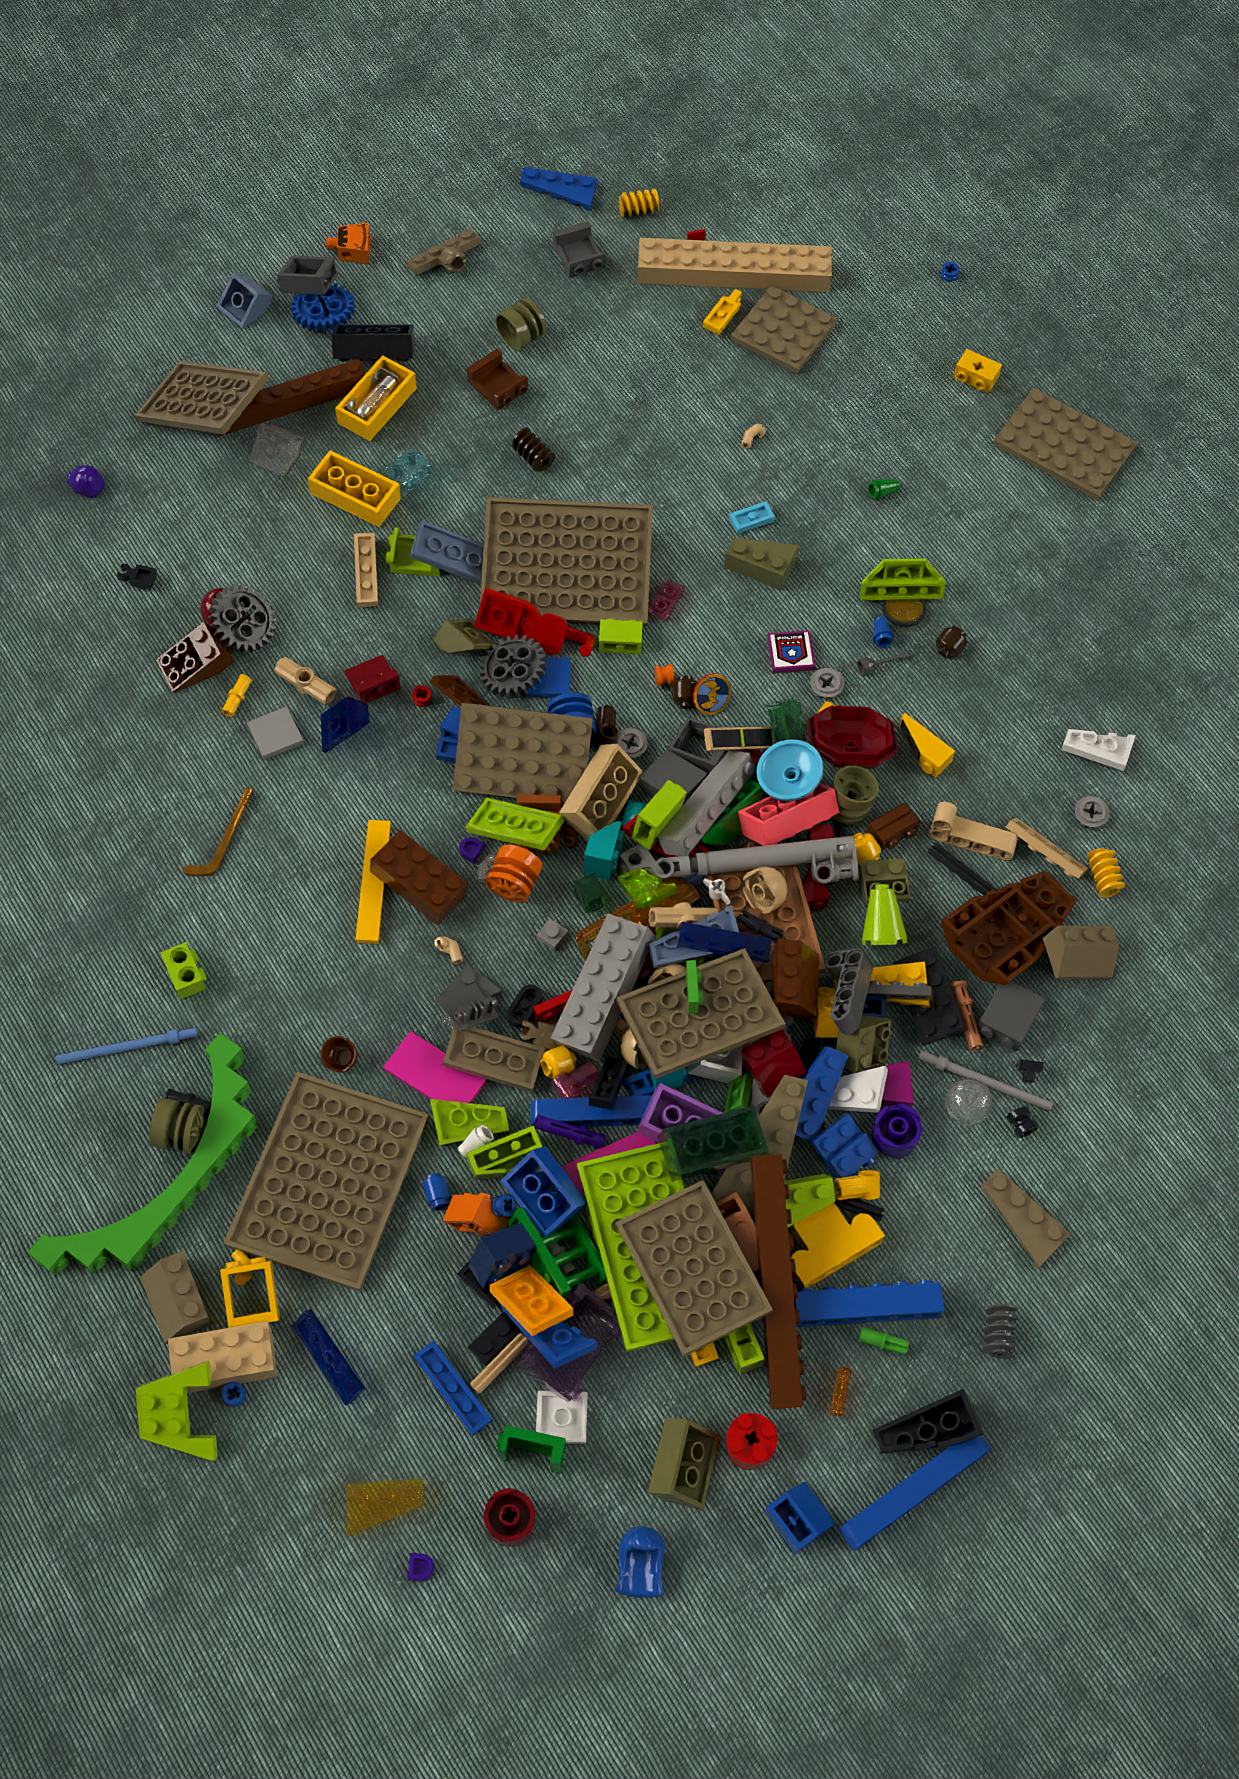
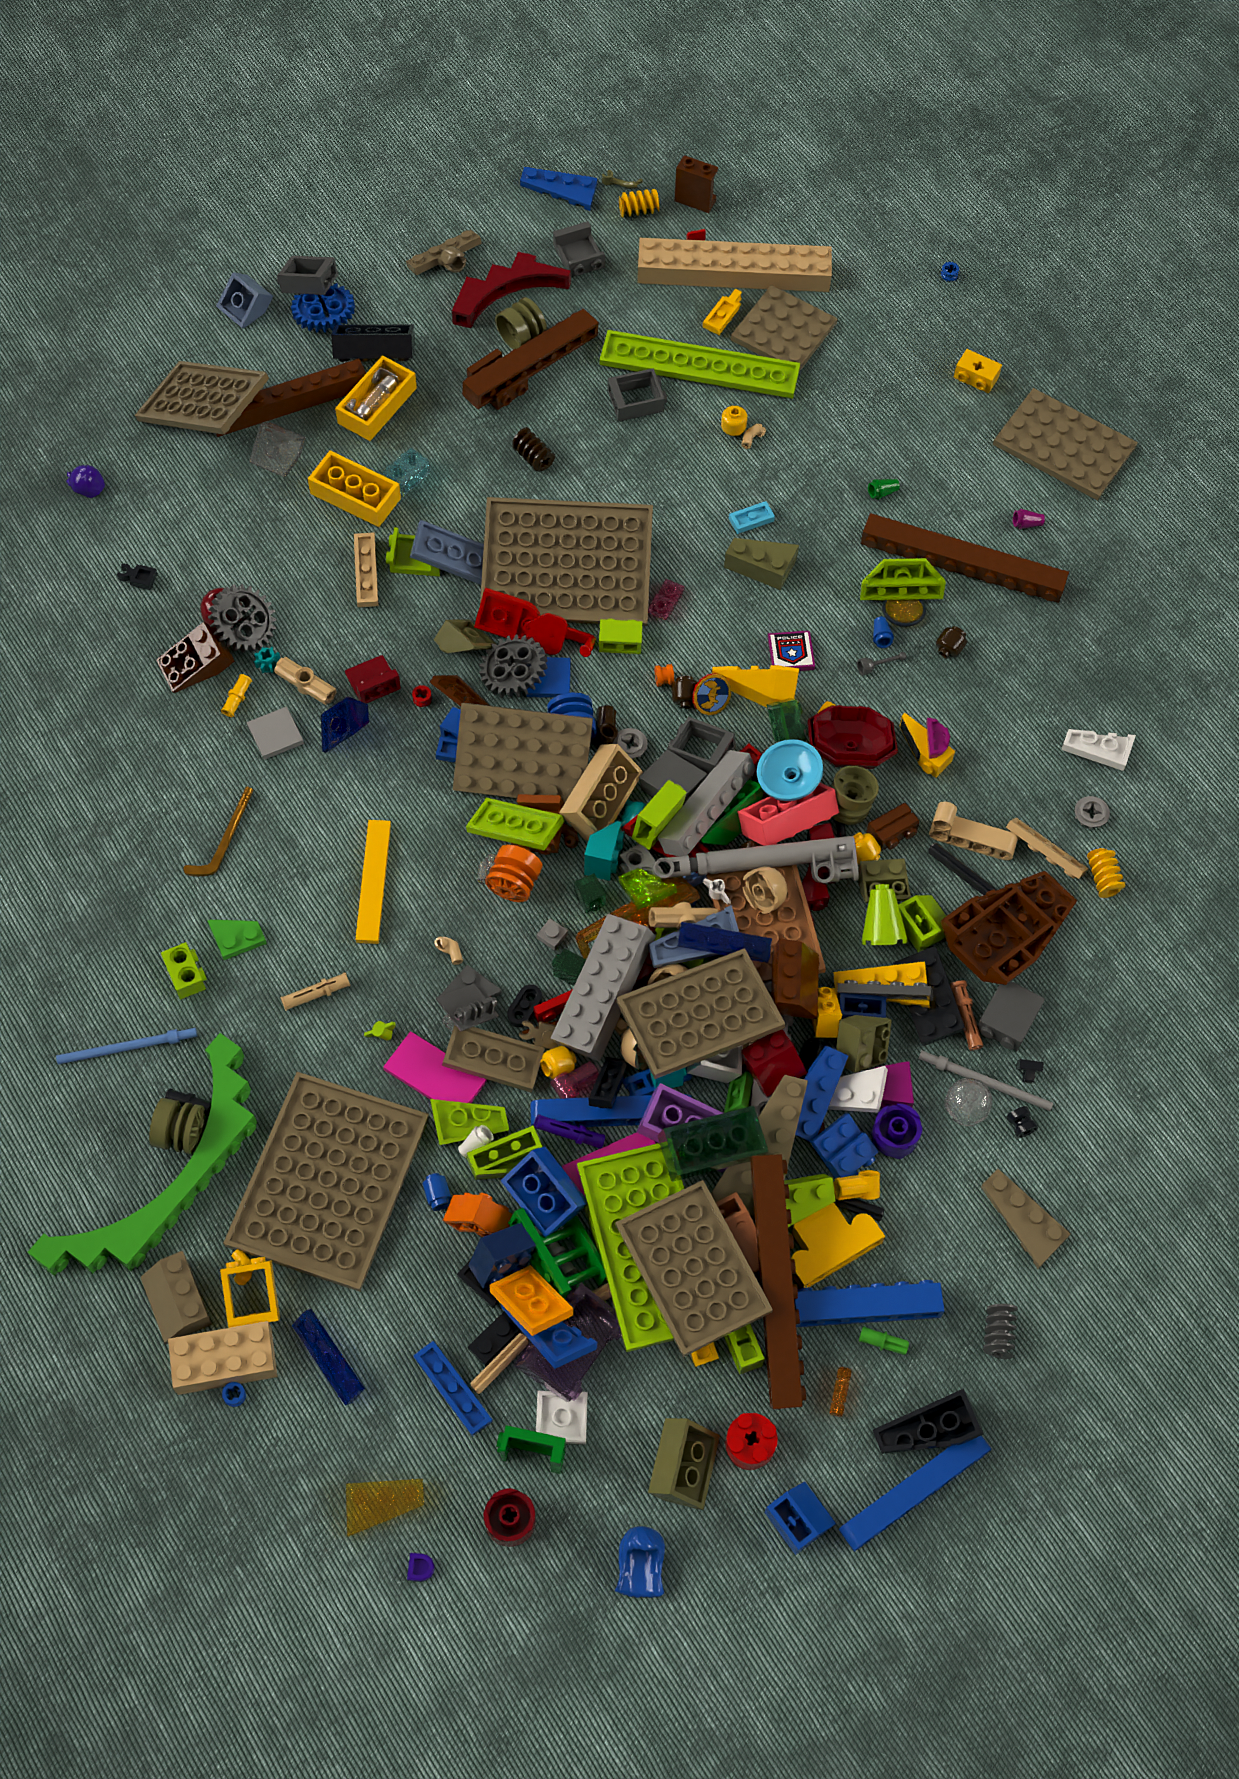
lime wing [136,1361,218,1461] -> none
reddish brown hair [320,1036,358,1073] -> none
orange torso [326,223,370,264] -> none
reddish brown brick [370,830,469,926] -> none
dark purple tile [459,837,486,864] -> none
blue bush [492,1195,516,1217] -> none
bright green plate [686,960,703,1014] -> none
black tile [704,727,774,751] -> none
black pin [737,909,784,943] -> none
light grey gear [810,668,844,700] -> none
dark grey beam [824,948,873,1035] -> none
dark tan slope [1043,926,1119,979] -> none
none -> bright green wing [208,919,267,960]
none -> teal gear [254,647,281,673]
none -> tan pin [280,972,350,1011]
none -> lime piece [364,1021,396,1041]
none -> dark red arch [452,252,571,329]
none -> reddish brown brick [462,308,599,409]
none -> clear green brick [552,948,587,986]
none -> lime plate [600,330,800,399]
none -> olive piece [602,170,643,189]
none -> dark grey window [607,368,667,422]
none -> reddish brown panel [674,155,718,213]
none -> yellow wedge [712,665,799,713]
none -> yellow head [721,406,748,436]
none -> reddish brown brick [860,513,1069,603]
none -> lime slope [898,895,946,952]
none -> magenta tile [926,717,950,759]
none -> magenta cone [1013,509,1045,529]

